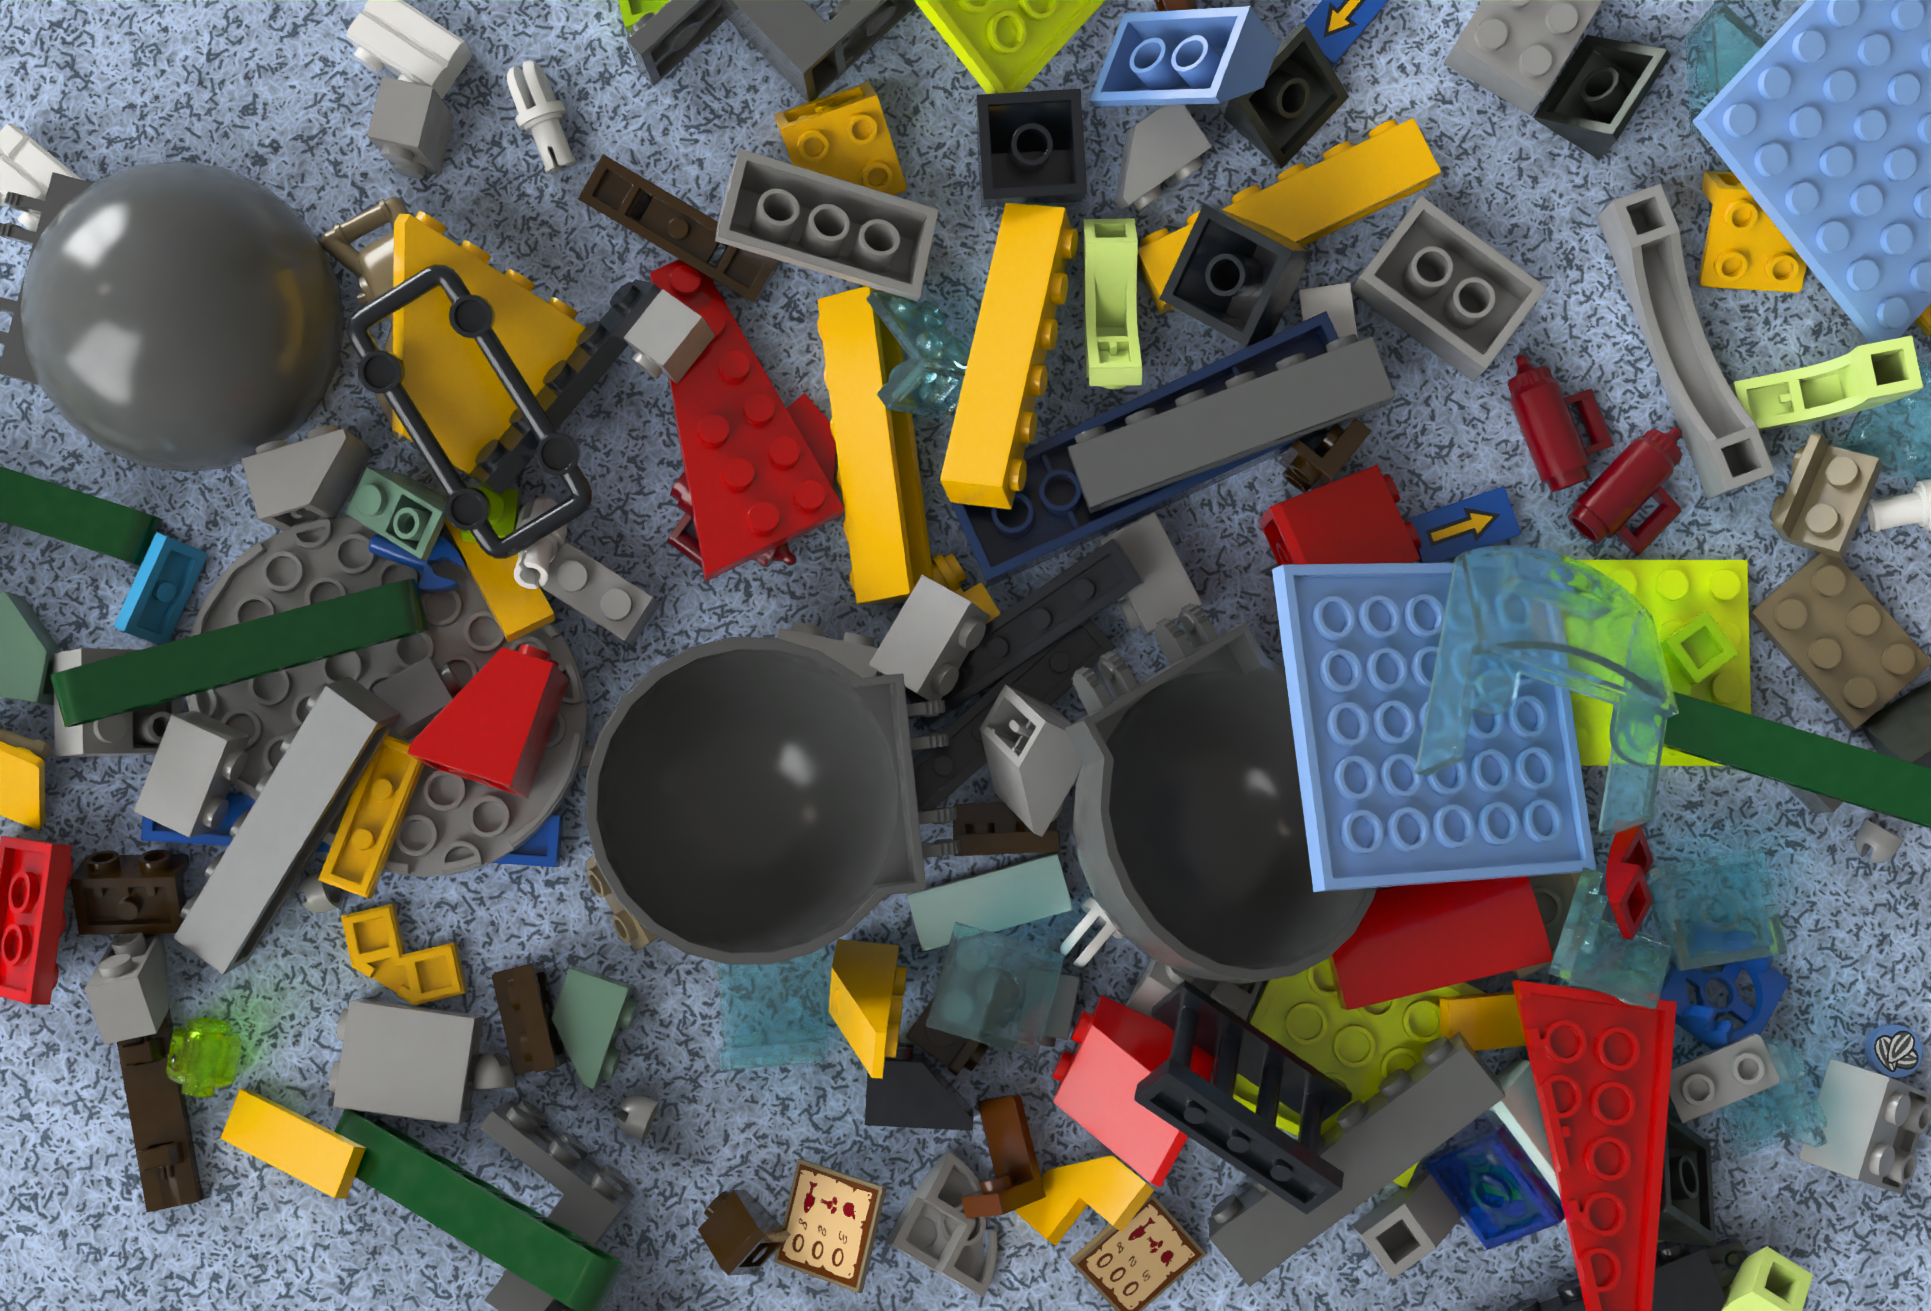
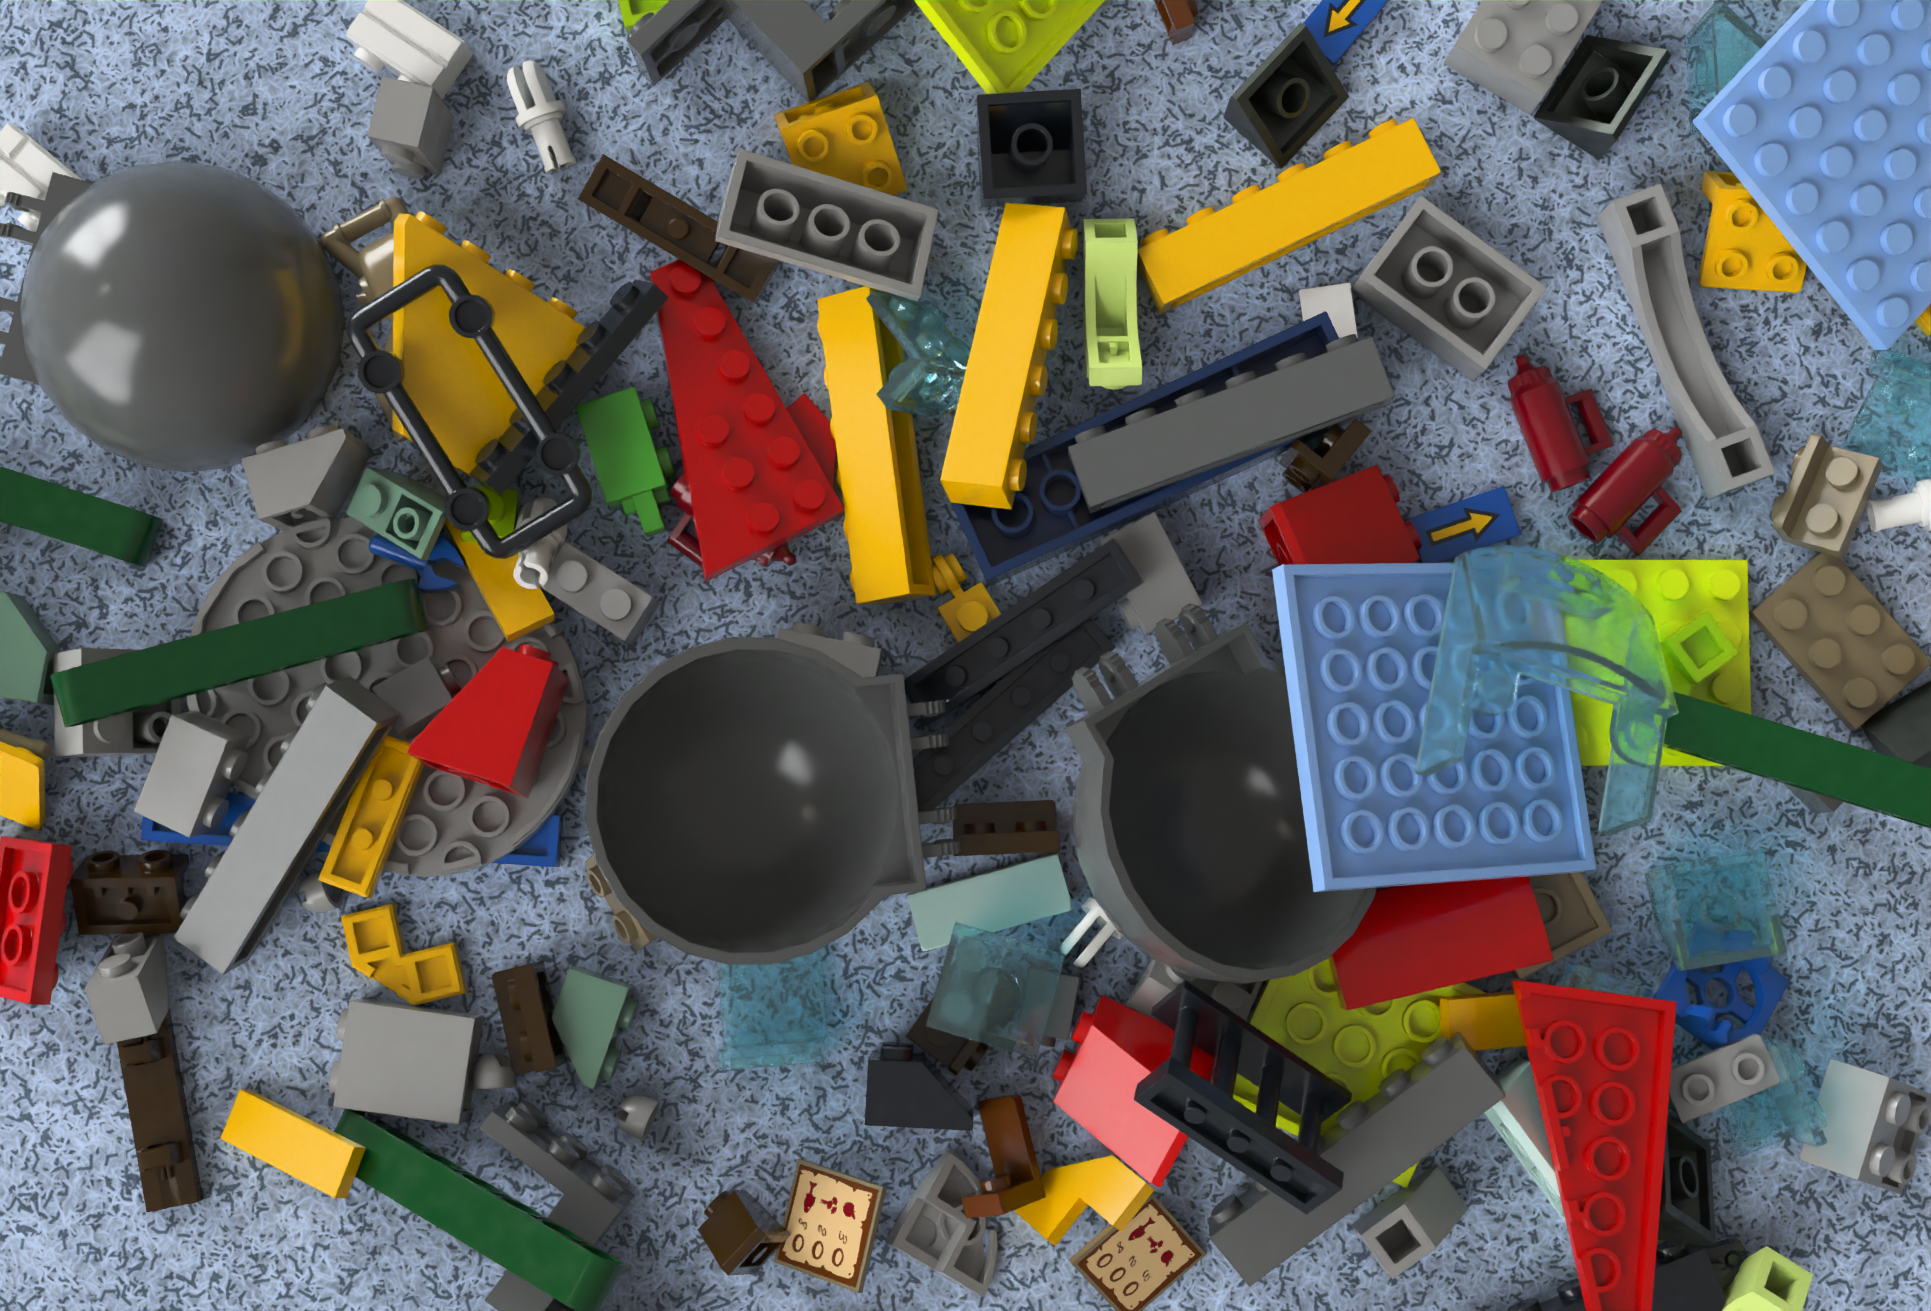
dark azure plate [113,532,209,645] -> none
clear neon green head [166,1017,242,1097] -> none
light grey brick [624,289,715,384] -> none
yellow slope [828,939,907,1079] -> none
light grey brick [869,575,990,701] -> none
light grey slope [979,684,1083,837] -> none
medium blue slope [1089,6,1280,107] -> none
light grey slope [1115,104,1212,211] -> none
black slope [1159,204,1314,346] -> none
clear blue tile [1424,1124,1565,1250] -> none
clear light blue bracket [1548,867,1672,1009] -> none
red slope [1606,822,1654,940] -> none
yellowish green arch [1730,336,1923,431] -> none
light grey hinge [1855,819,1904,863] -> none
tile [1865,1024,1923,1078] -> none
none -> bright green hinge [576,387,676,537]

